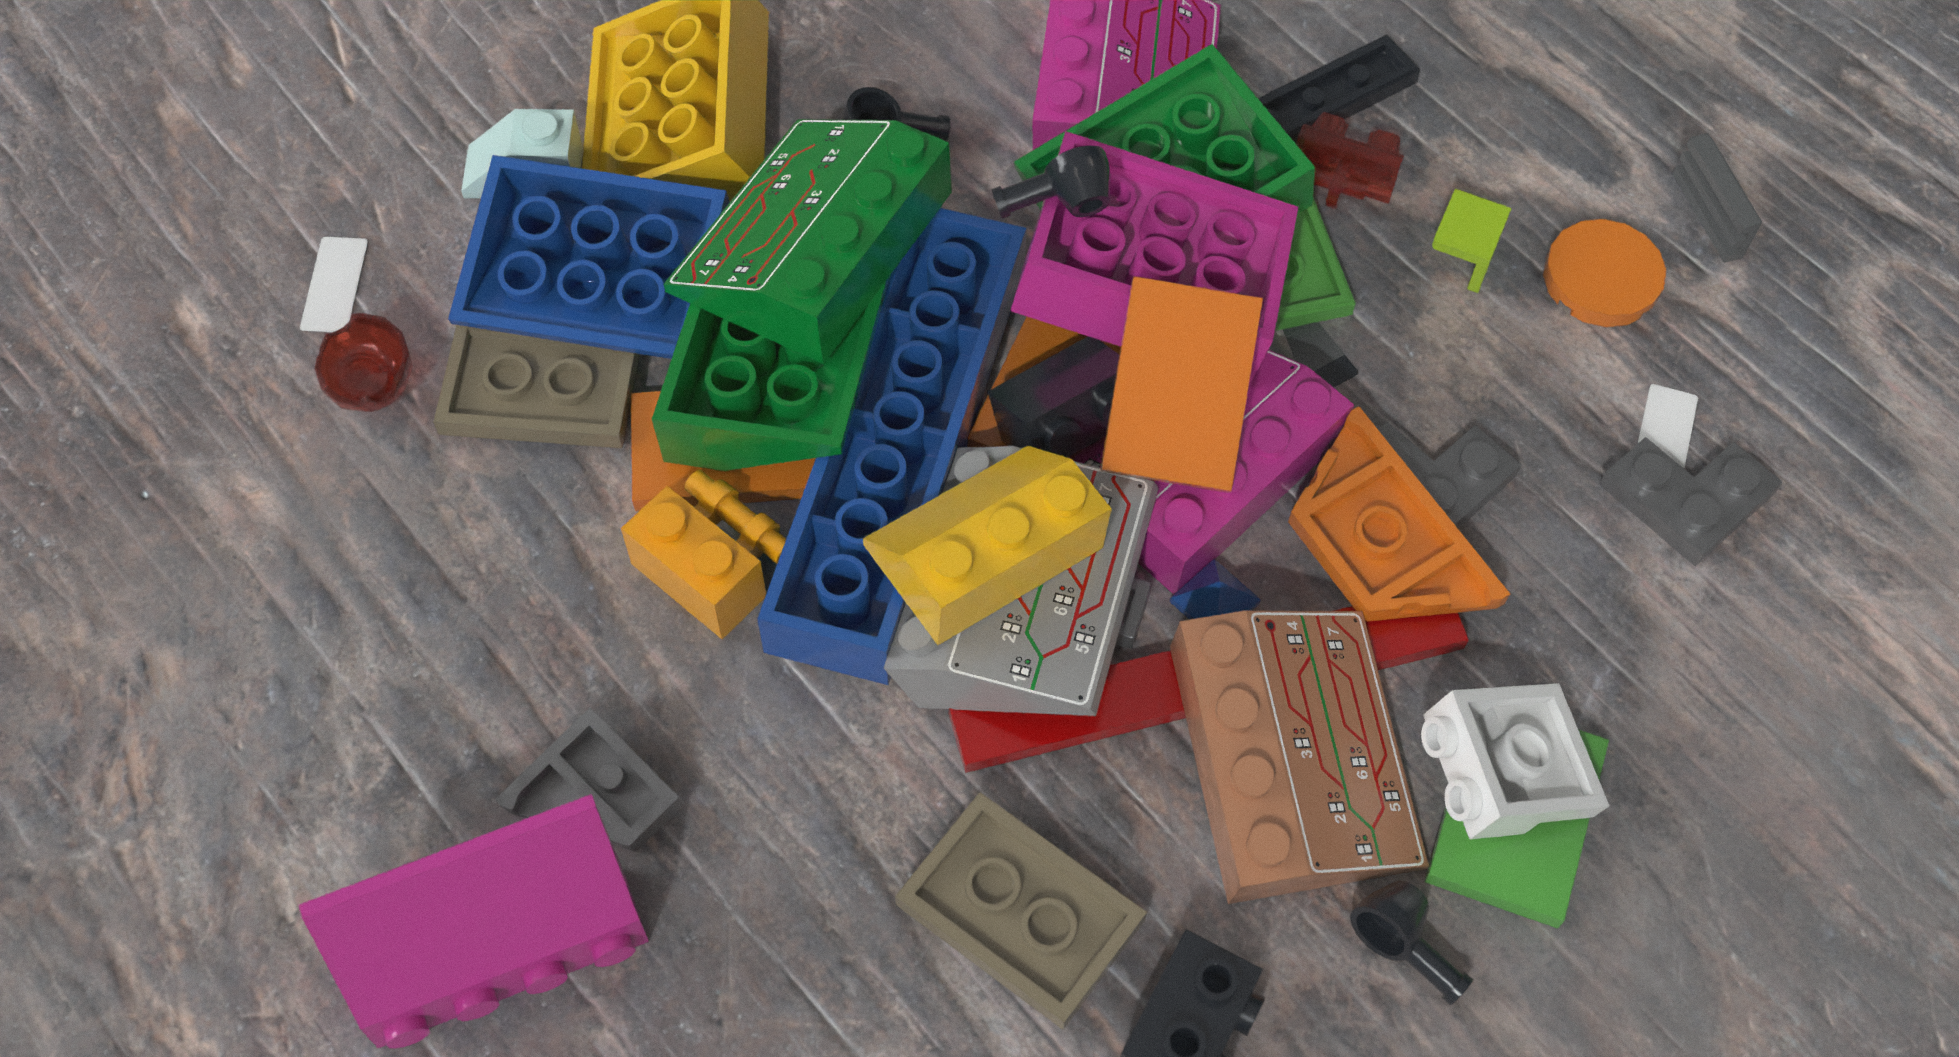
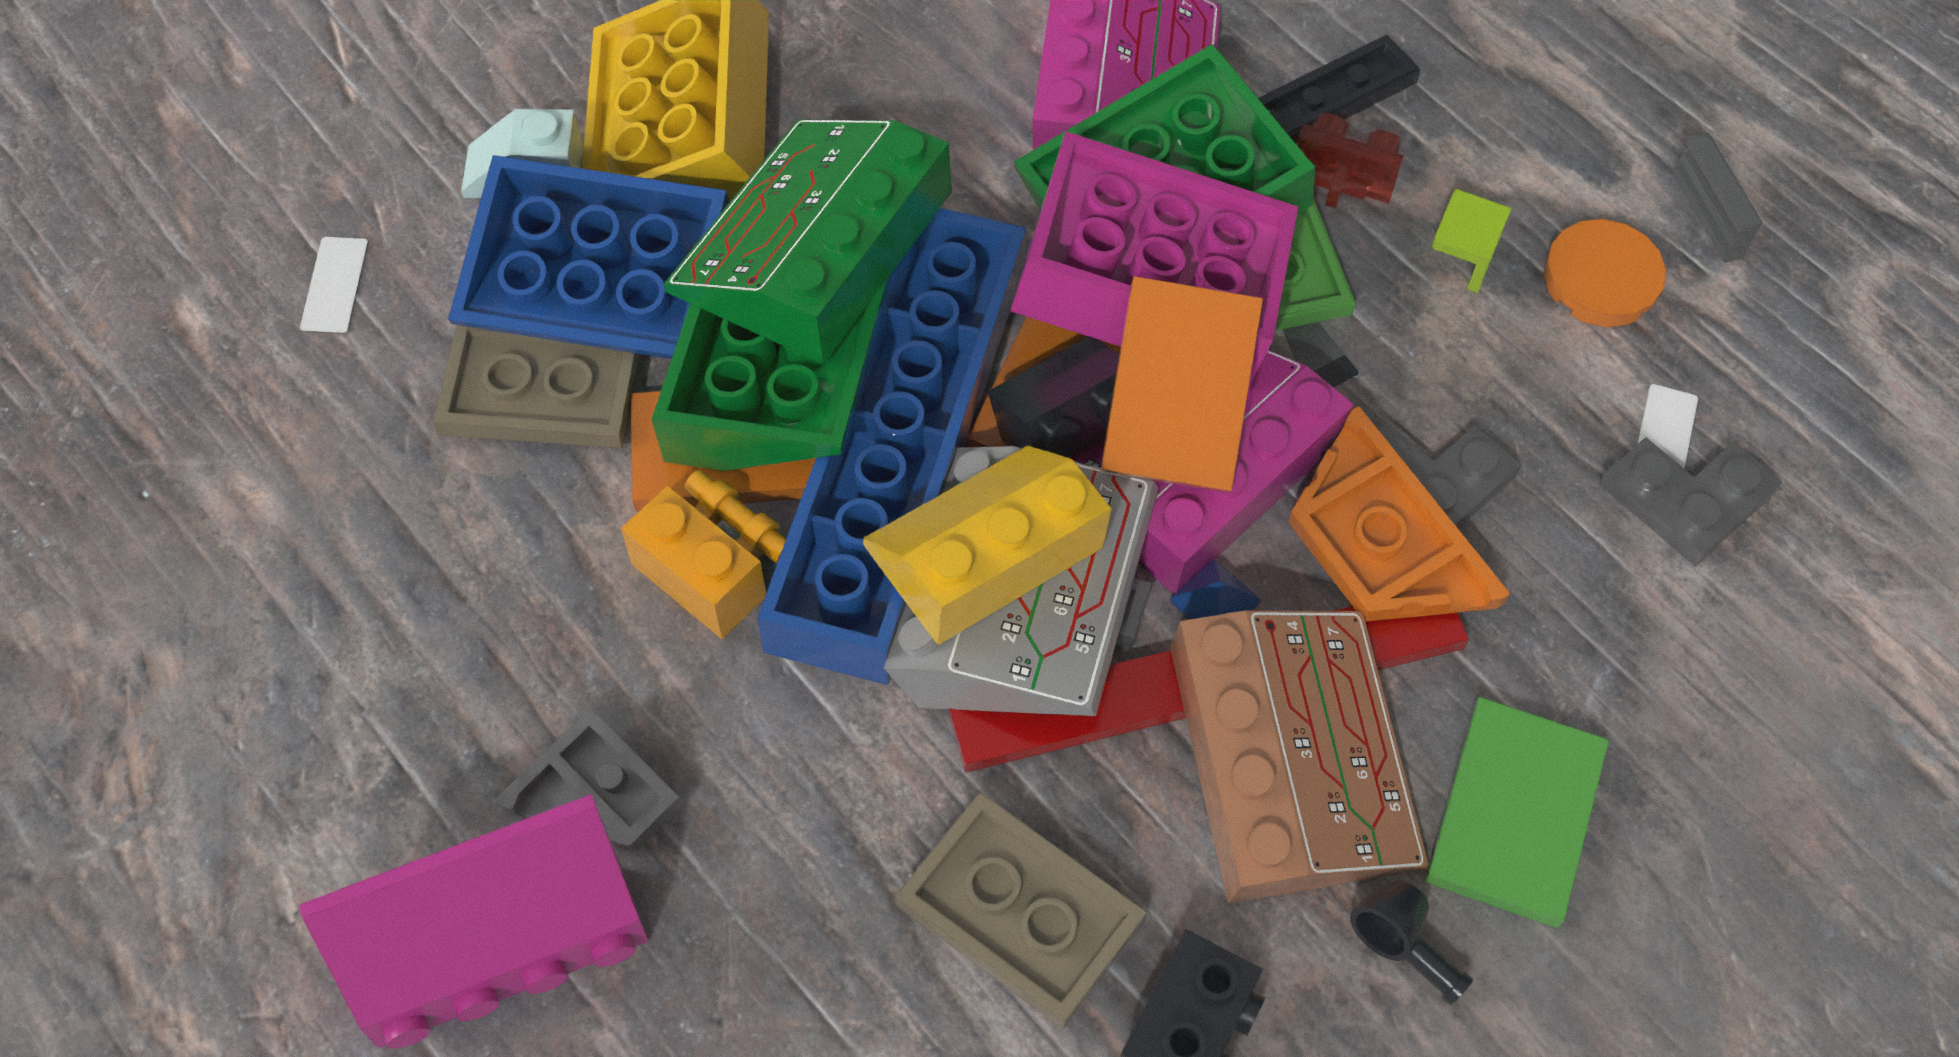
clear red hair [314,313,413,412] -> none
black bar [843,87,951,141] -> none
black bar [991,145,1111,219] -> none
white plate [1421,683,1609,840] -> none

